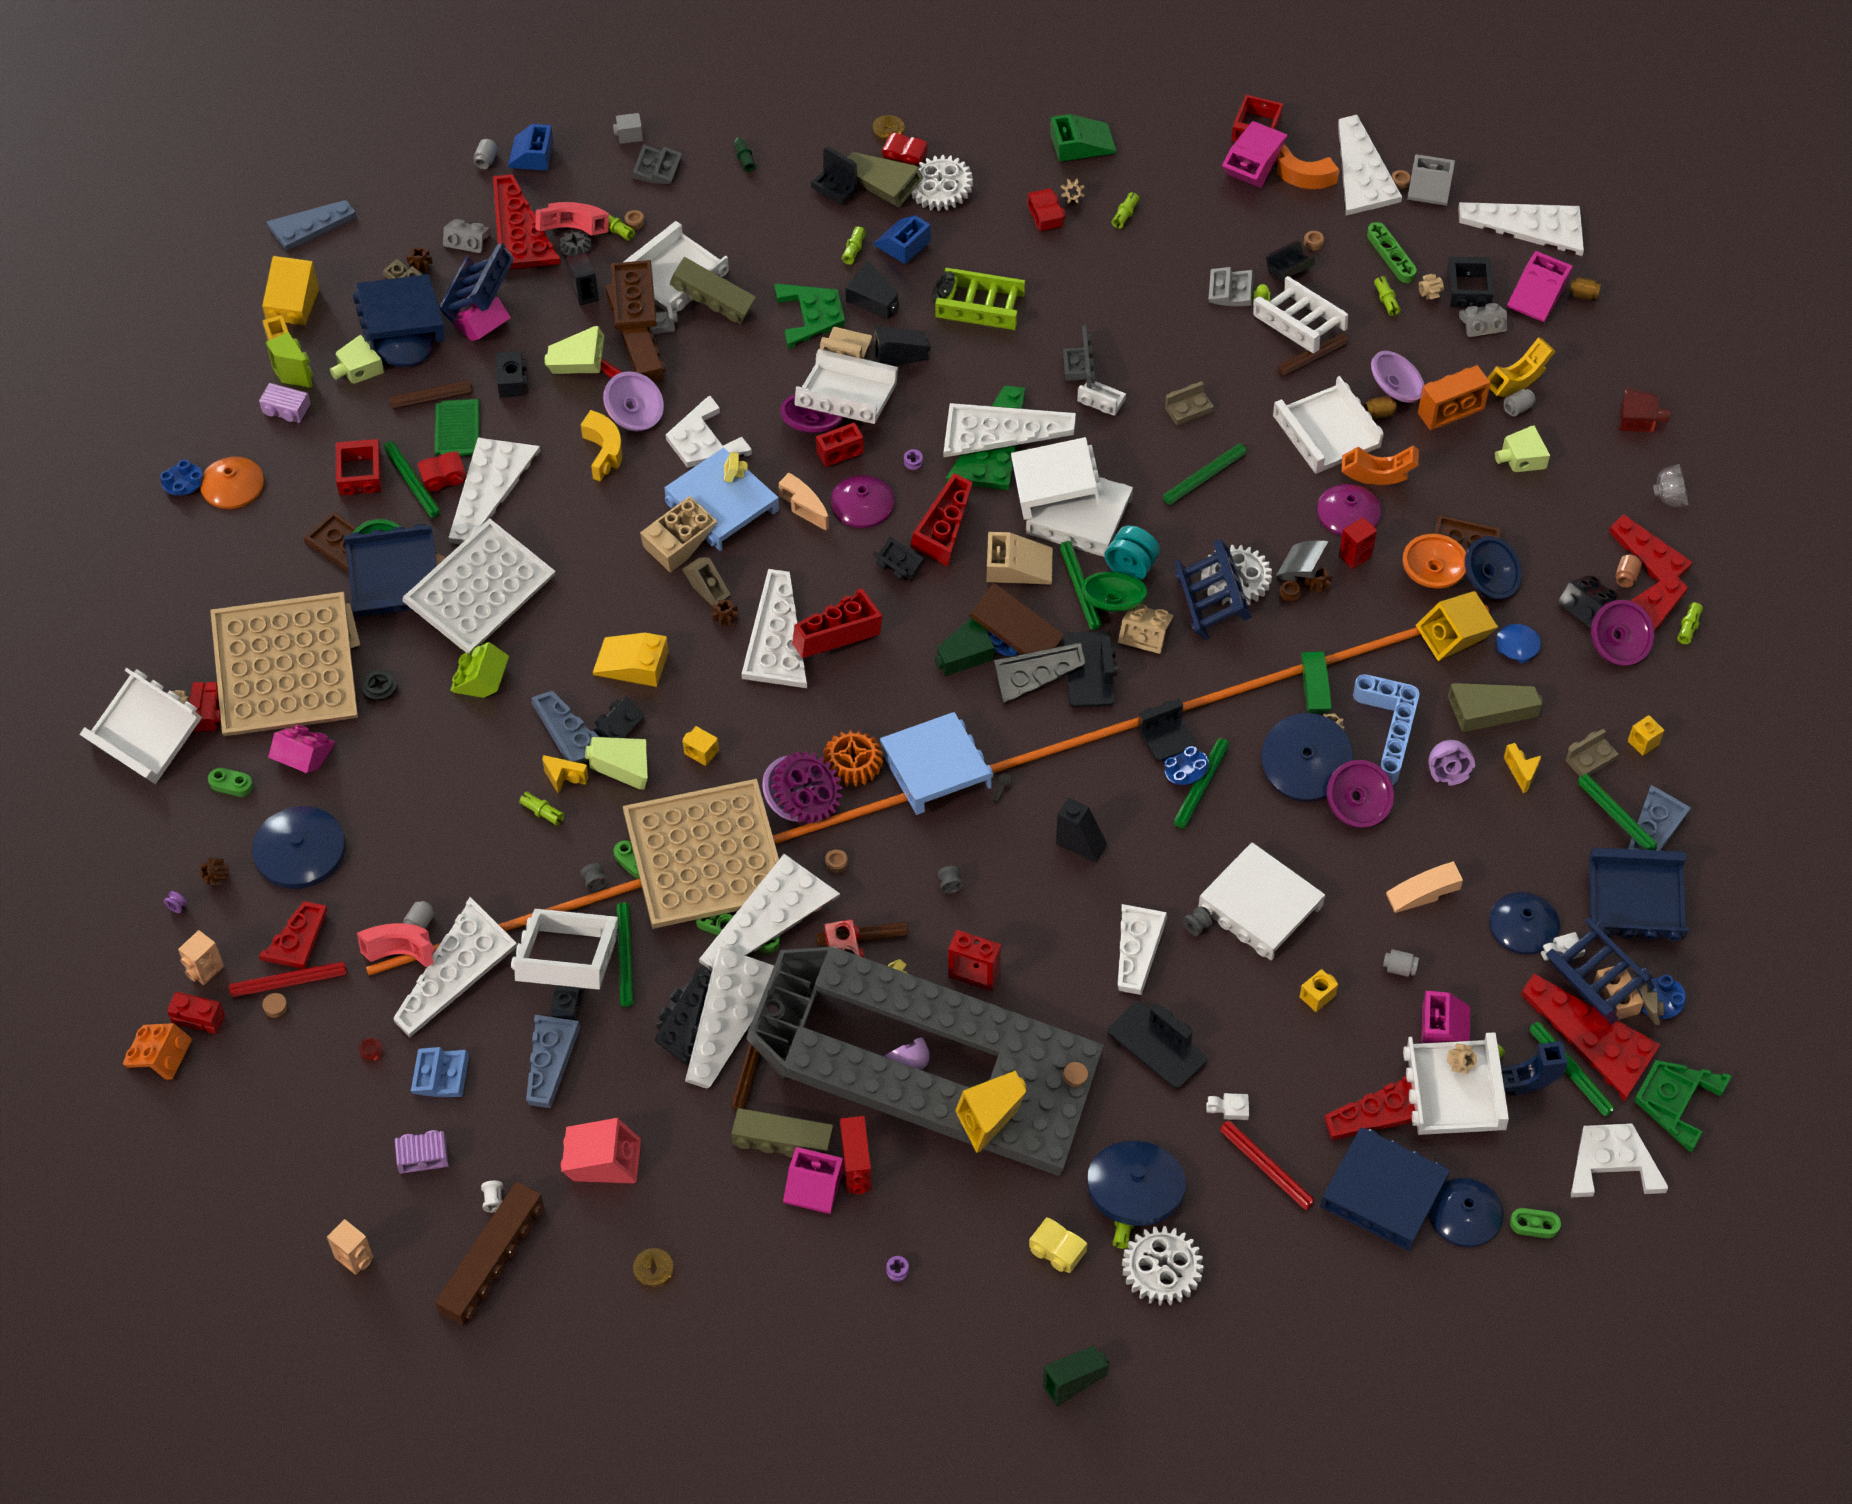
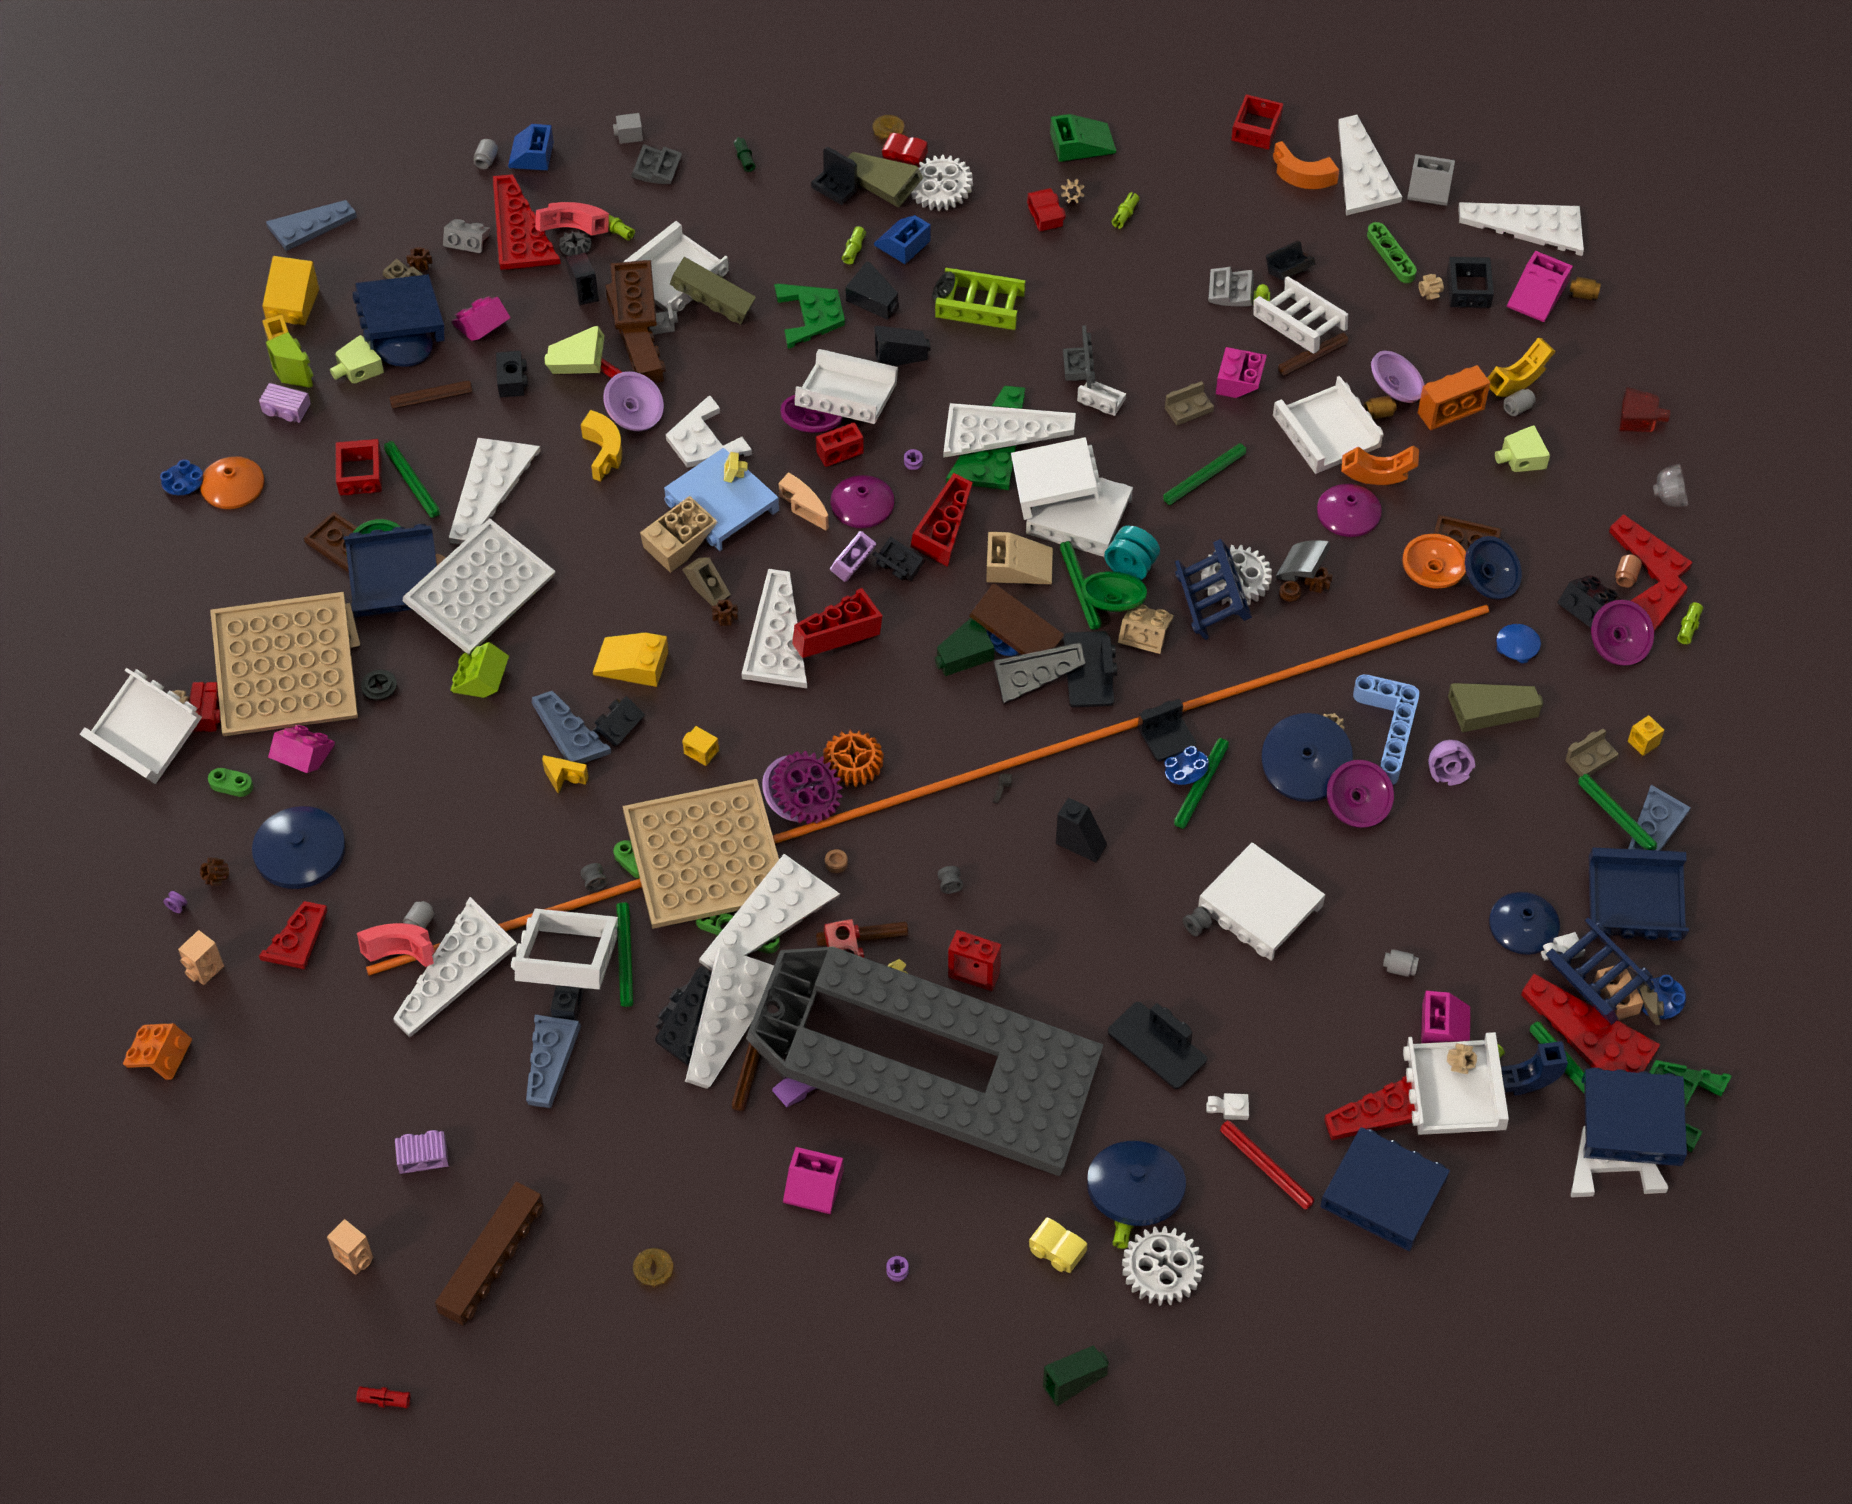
red brick [167,991,225,1034] -> none
red axle [229,961,347,997] -> none
medium nougat tile [262,993,288,1018] -> none
clear red plate [358,1037,383,1061] -> none
medium blue slope [411,1047,470,1097] -> none
red brick [417,451,466,492] -> none
green window [434,399,480,456] -> none
dark blue fence [439,243,514,323] -> none
white bush [481,1180,503,1213] -> none
lime pin [519,791,564,826] -> none
coral slope [561,1118,641,1183] -> none
yellowish green slope [585,737,648,790] -> none
medium nougat tile [624,210,645,230] -> none
olive brick [731,1108,834,1158] -> none
tan bracket [820,327,872,359] -> none
red window [840,1116,872,1194] -> none
light blue panel [880,712,993,815] -> none
lavender cylinder [885,1037,930,1070] -> none
yellow slope [955,1070,1027,1153] -> none
medium nougat tile [1063,1062,1088,1088] -> none
white wing [1118,904,1167,995] -> none
dark pink slope [1222,121,1288,188] -> none
yellow brick [1299,969,1338,1012] -> none
green slope [1301,651,1331,714] -> none
medium nougat tile [1304,231,1324,251] -> none
red brick [1338,517,1377,569] -> none
lime pin [1374,276,1401,316] -> none
light nougat slope [1386,861,1463,913] -> none
medium nougat tile [1391,170,1411,190] -> none
yellow slope [1416,591,1498,661] -> none
dark blue dish [1429,1178,1504,1247] -> none
light grey bracket [1459,303,1507,337] -> none
yellow slope [1504,743,1541,793] -> none
bright green plate [1510,1208,1561,1238] -> none
none -> red pin [356,1386,411,1409]
none -> medium lavender slope [772,1077,817,1107]
none -> lavender brick [830,531,876,582]
none -> dark pink slope [1216,347,1267,398]
none -> dark blue panel [1581,1067,1687,1166]

